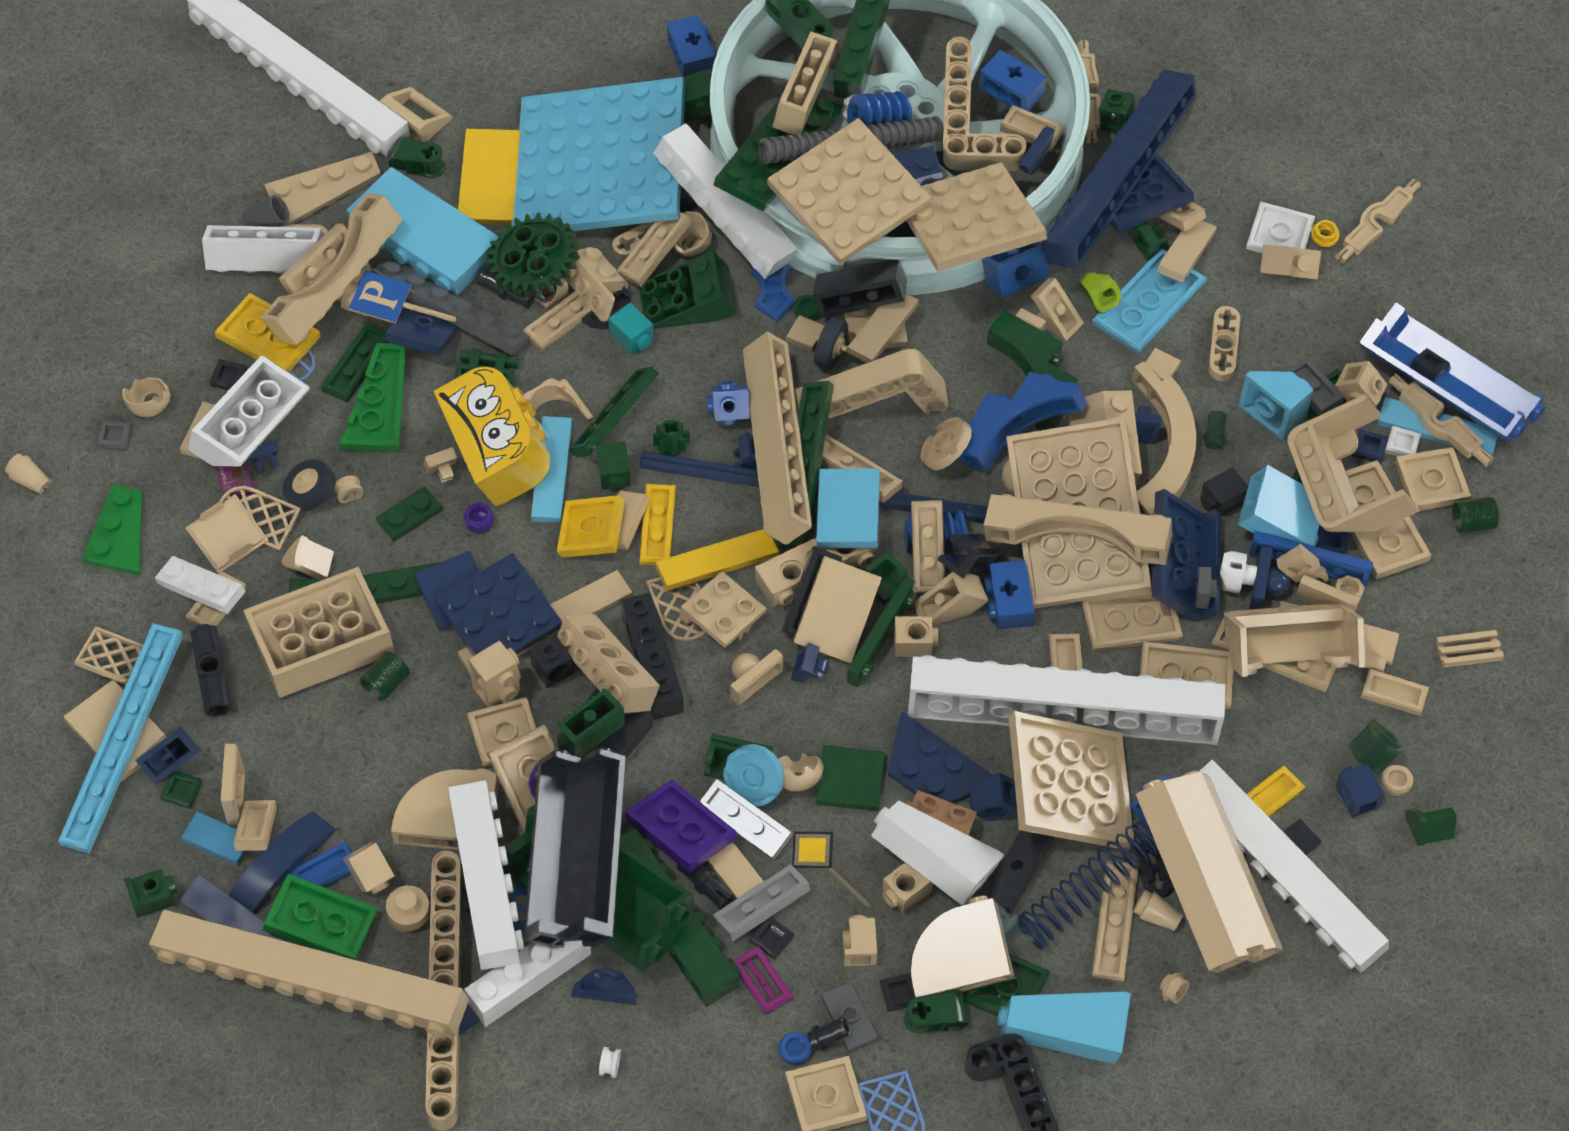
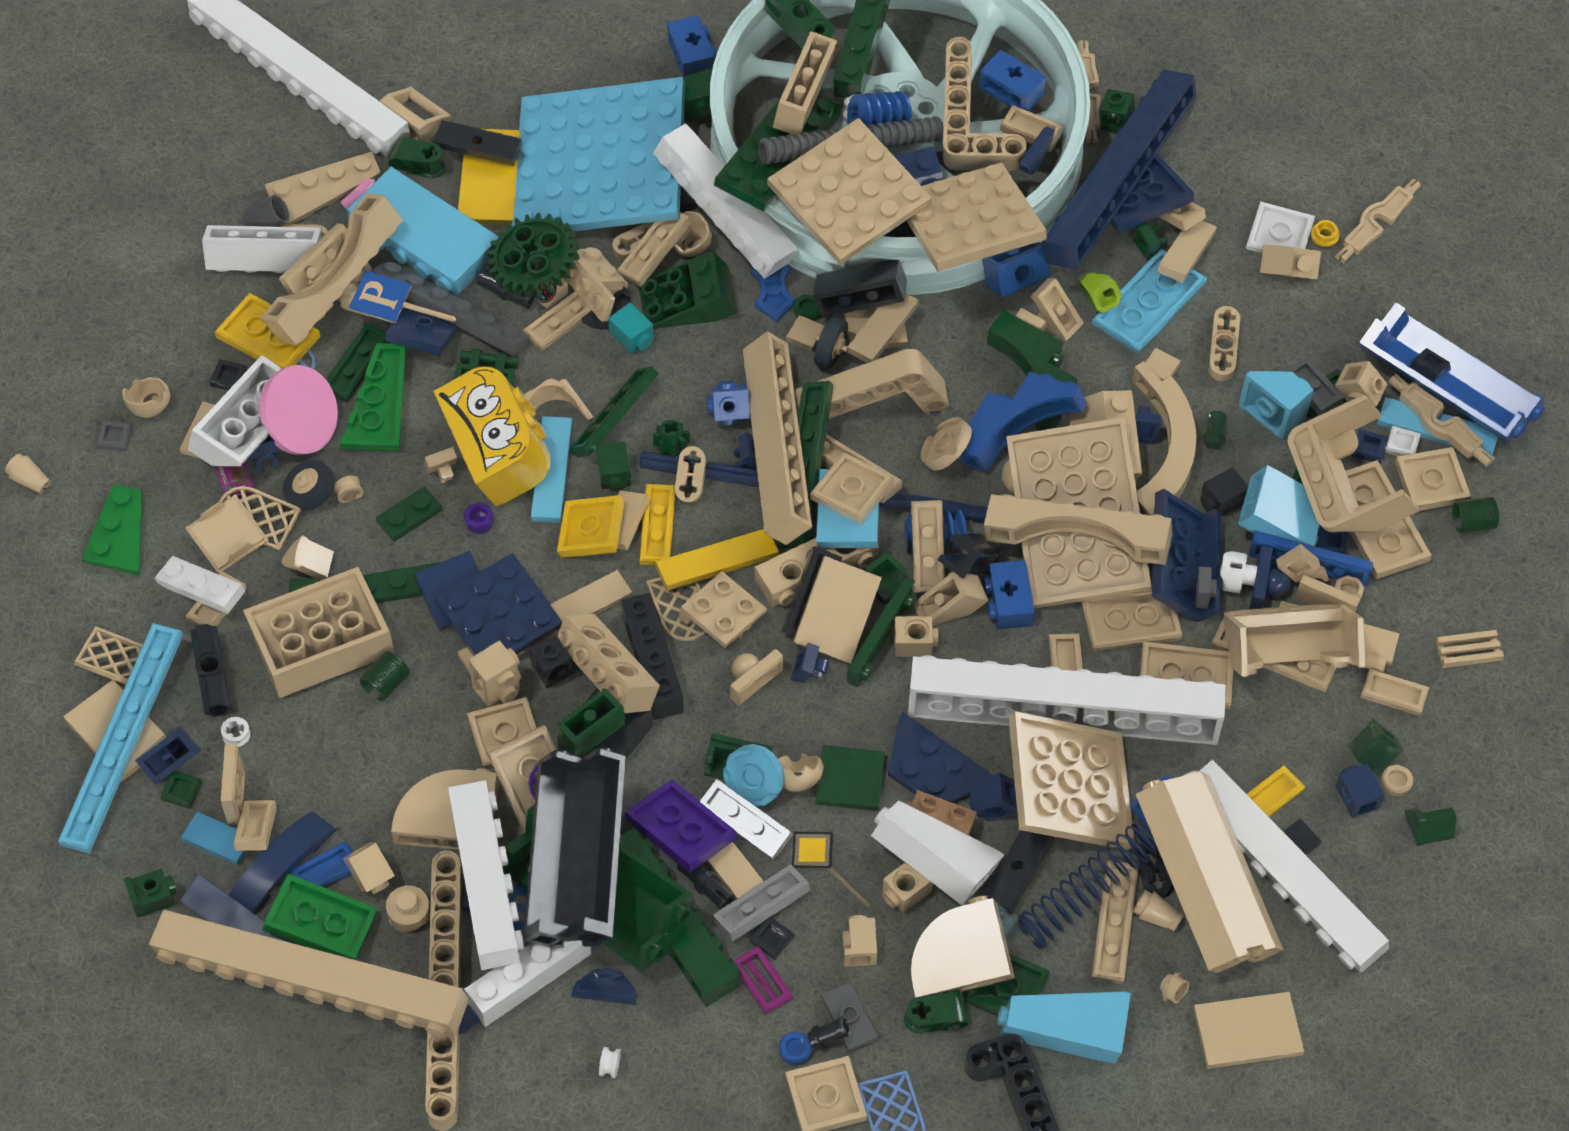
black tile [879,973,919,1012] -> none
none -> white bush [221,717,250,747]
none -> bright pink tile [259,365,338,455]
none -> bright pink arm [341,178,376,210]
none -> black tile [433,120,522,166]
none -> tan beam [675,446,707,503]
none -> tan tile [810,452,894,525]
none -> tan tile [1193,992,1304,1069]

